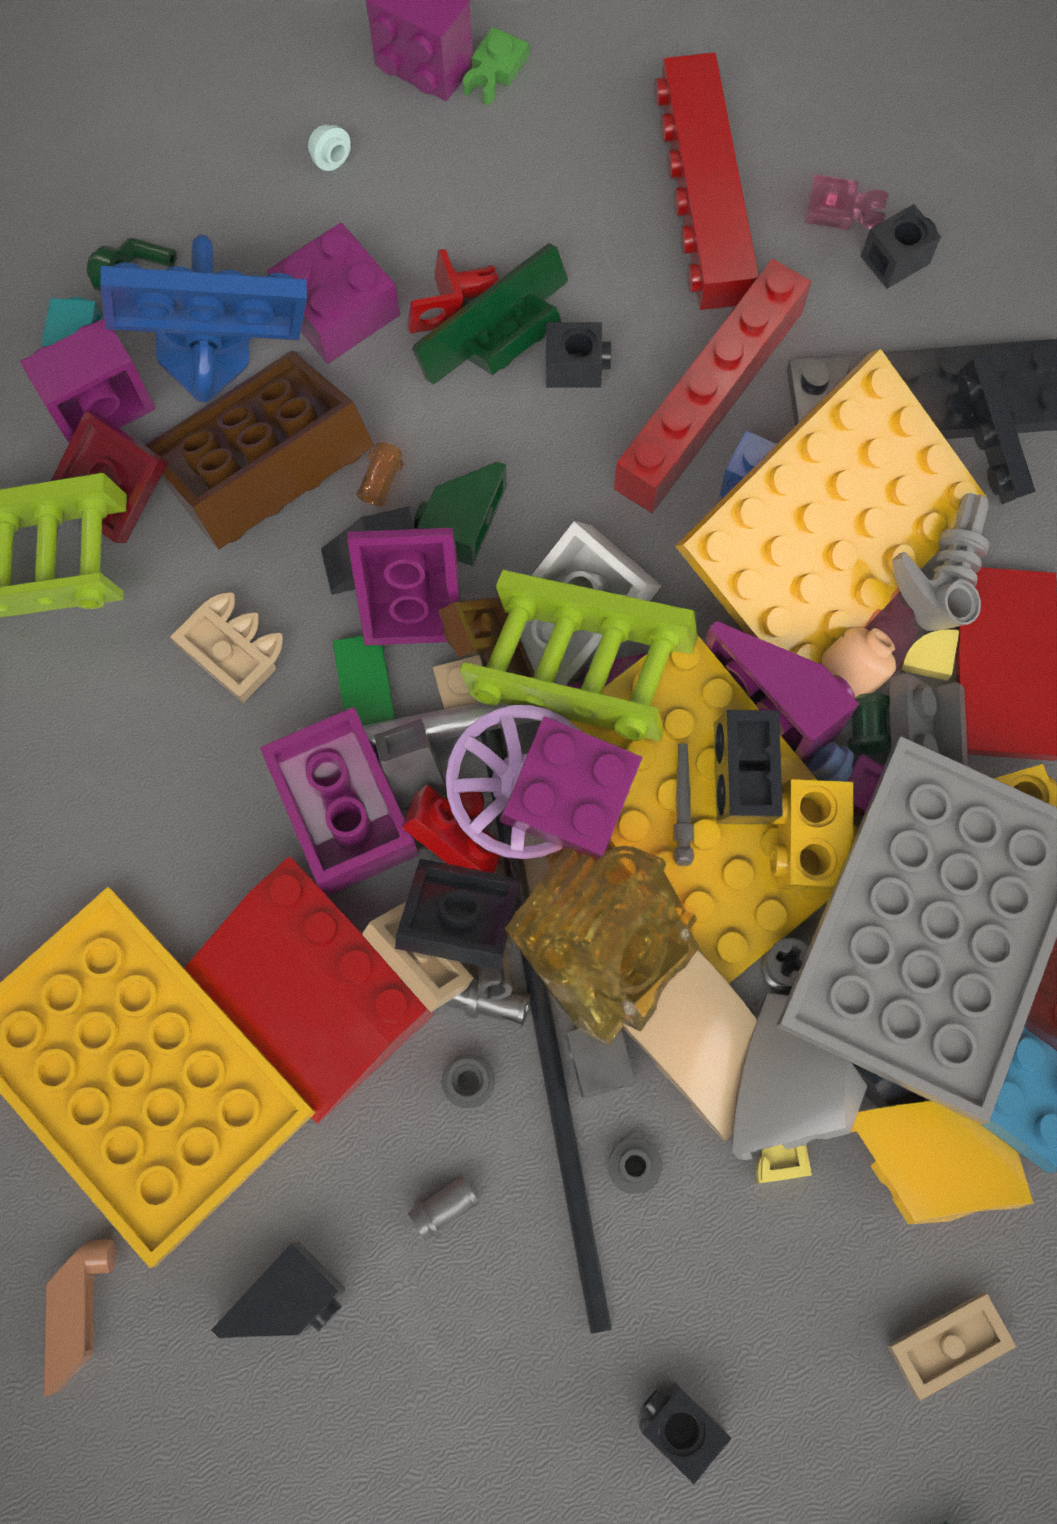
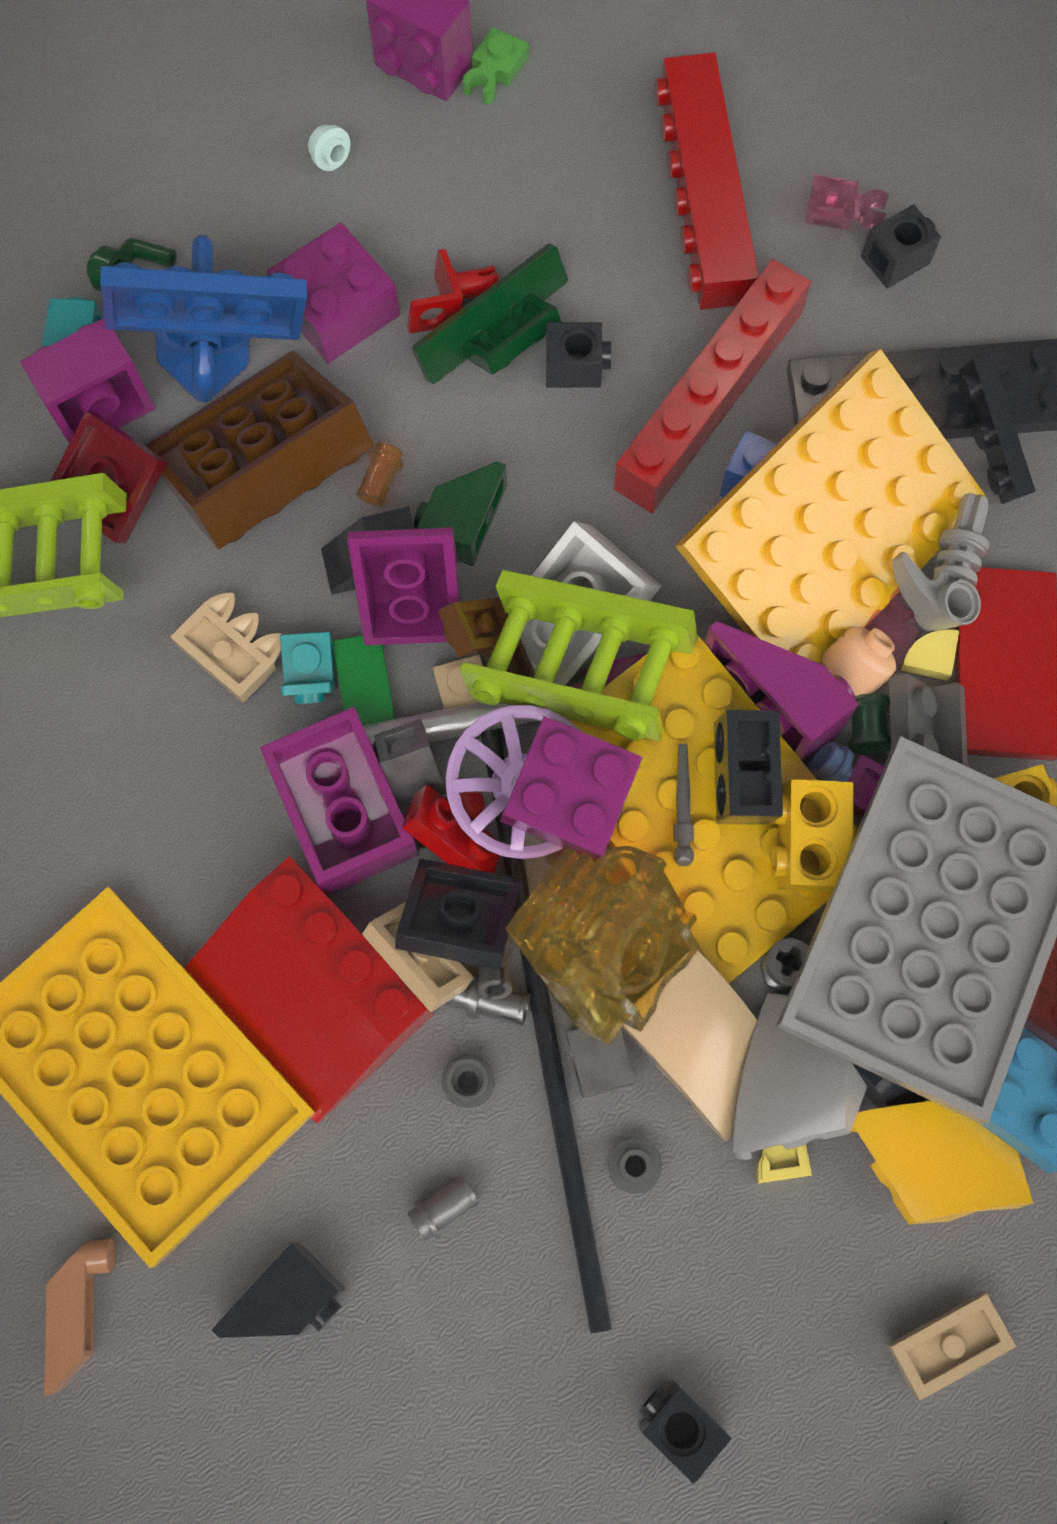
none -> teal bracket [280,631,336,704]

